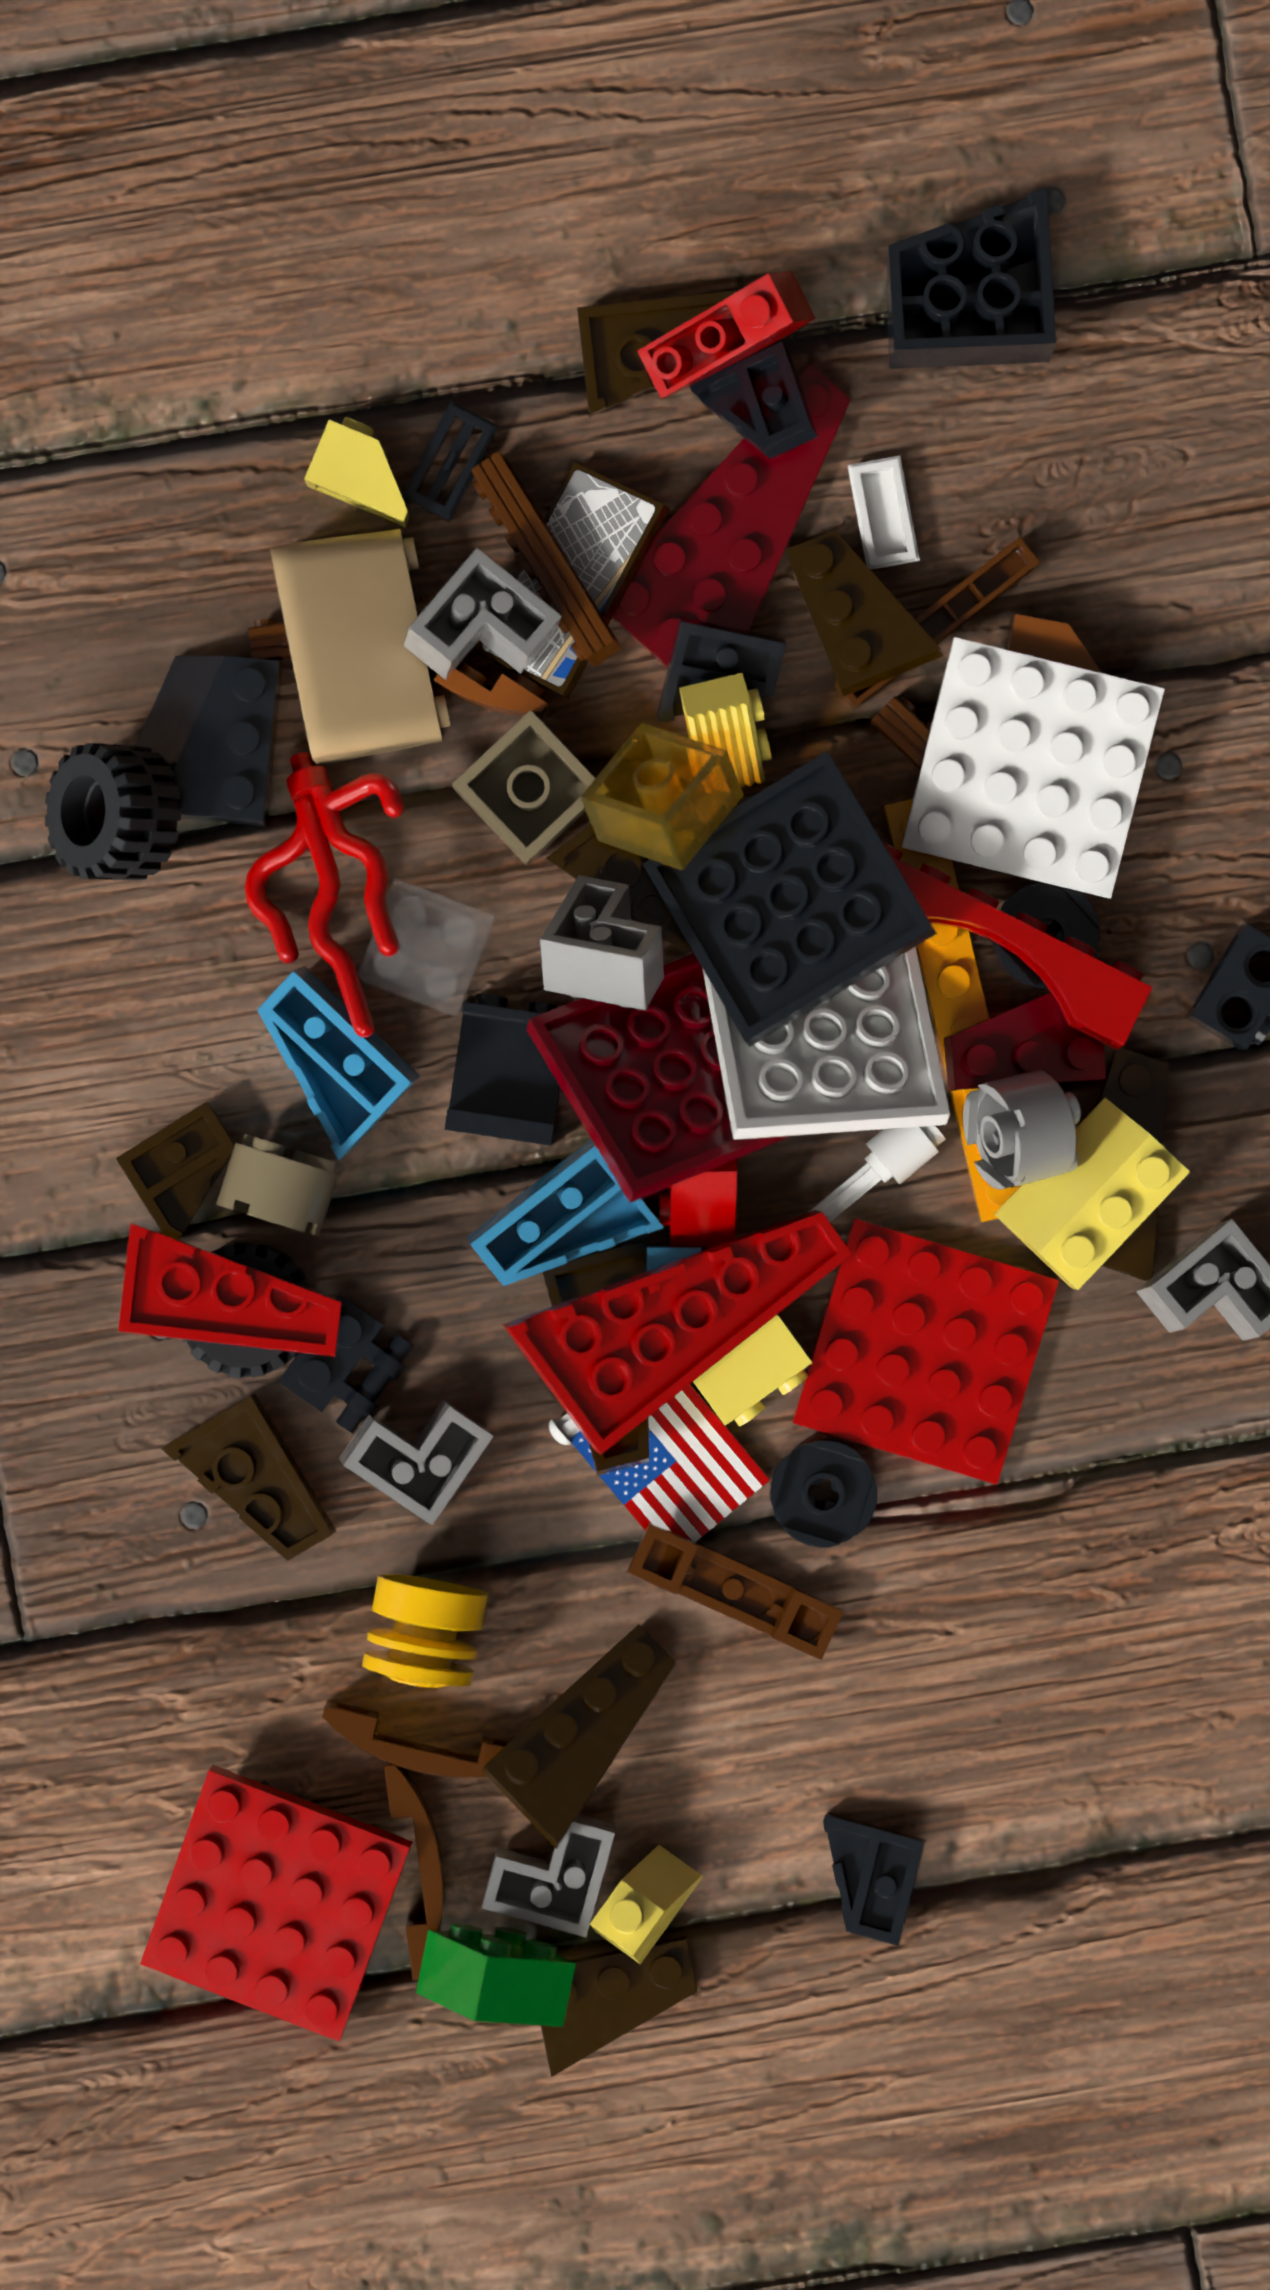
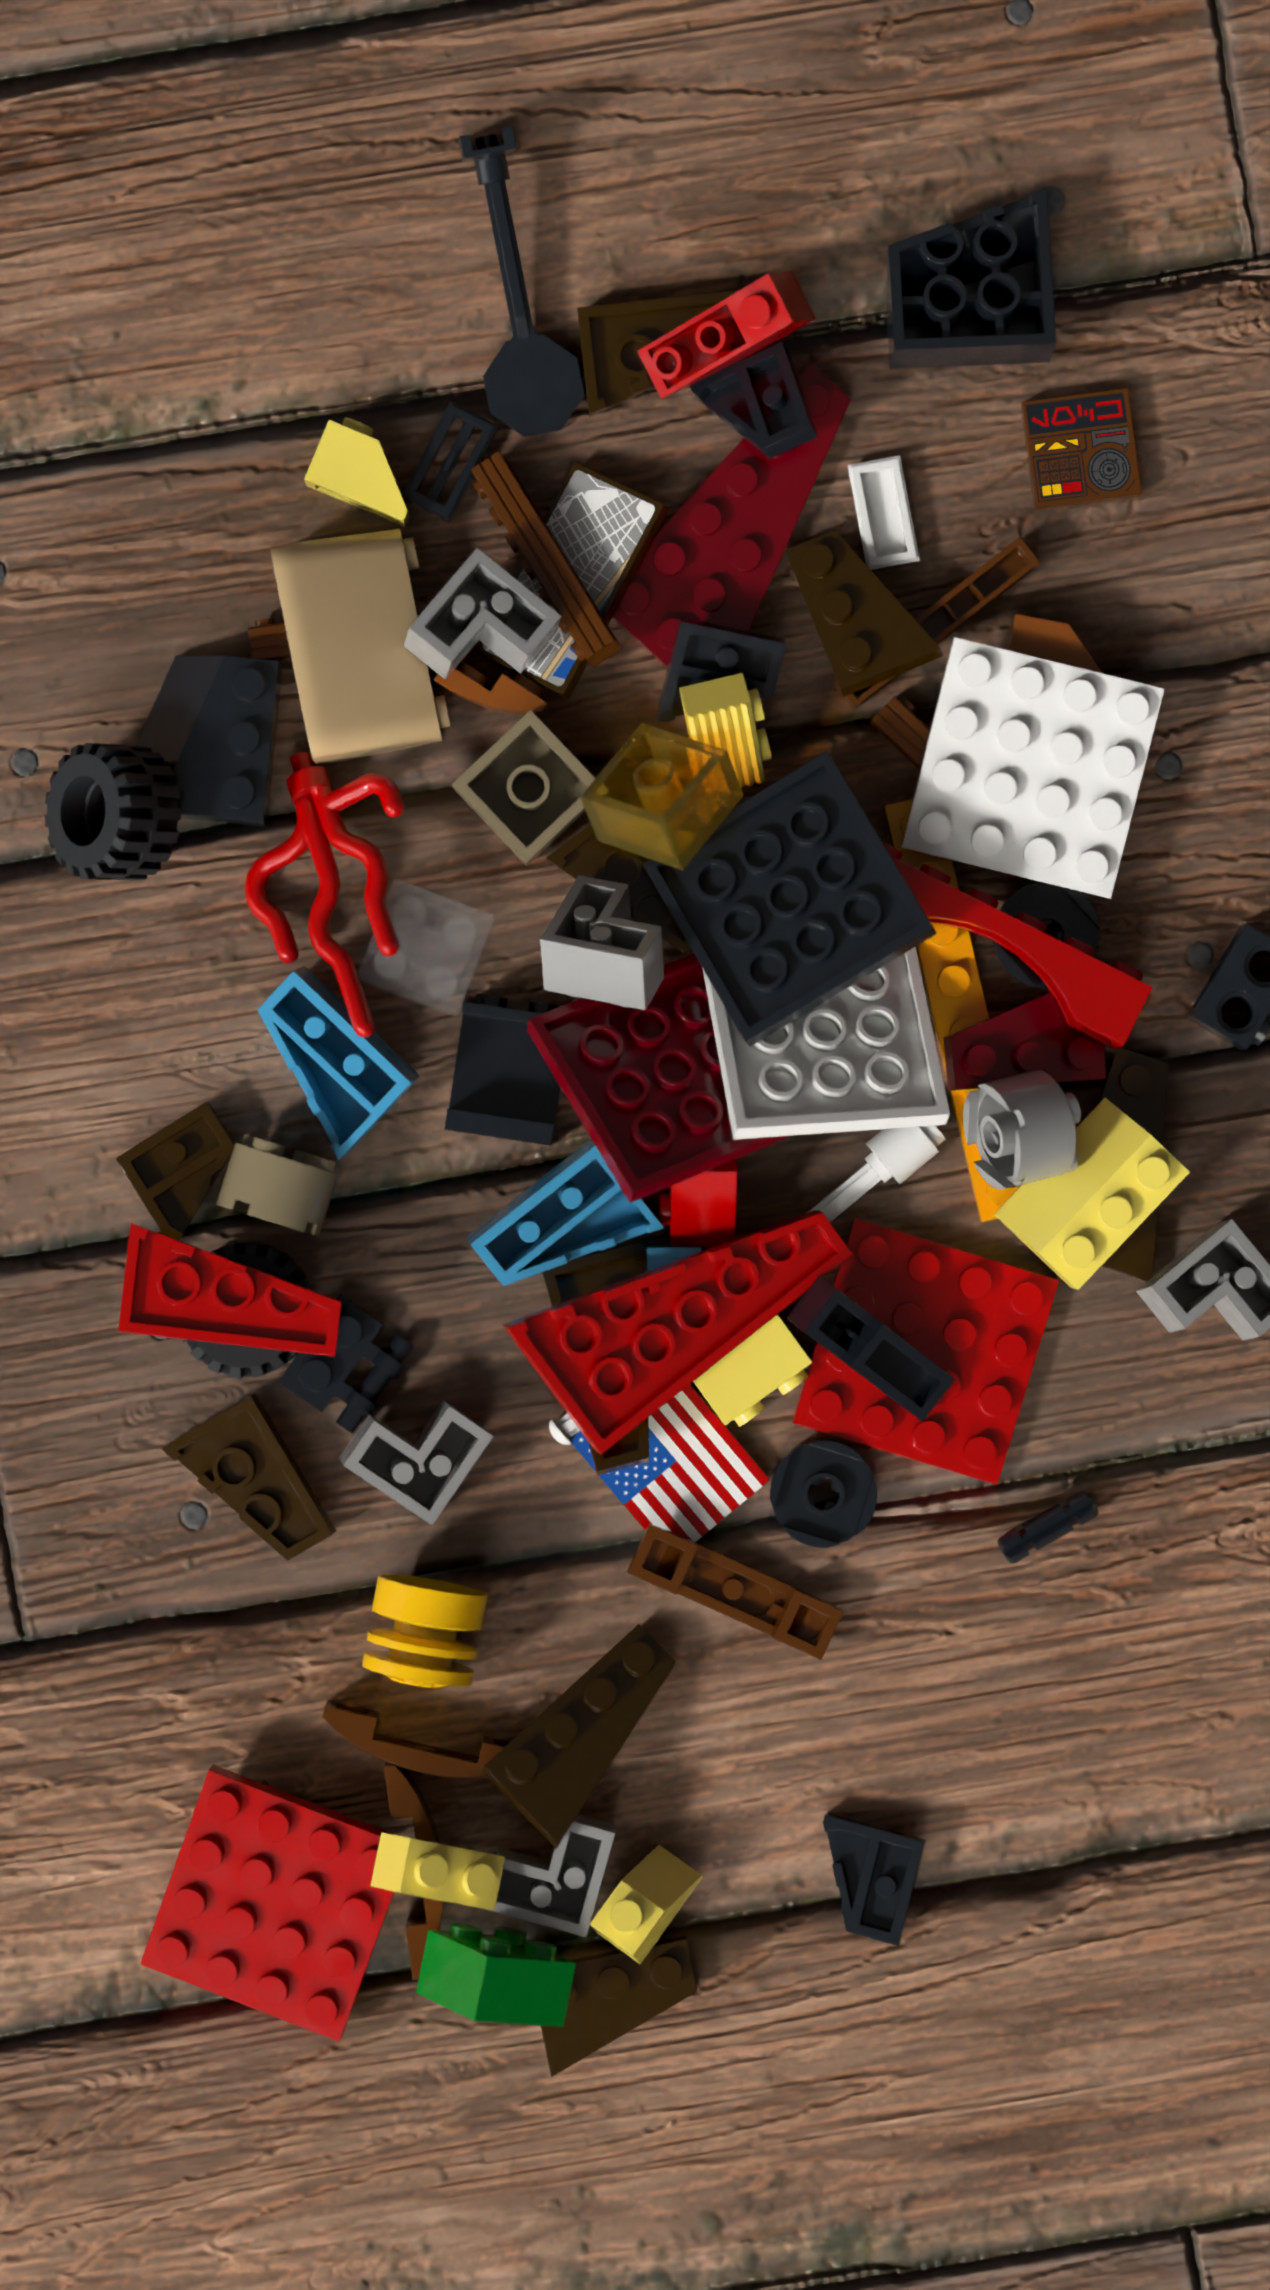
none -> light yellow brick [370,1832,505,1911]
none -> black piece [458,126,584,437]
none -> black slope [787,1276,955,1422]
none -> black axle [997,1491,1098,1563]
none -> tile [1020,388,1142,510]

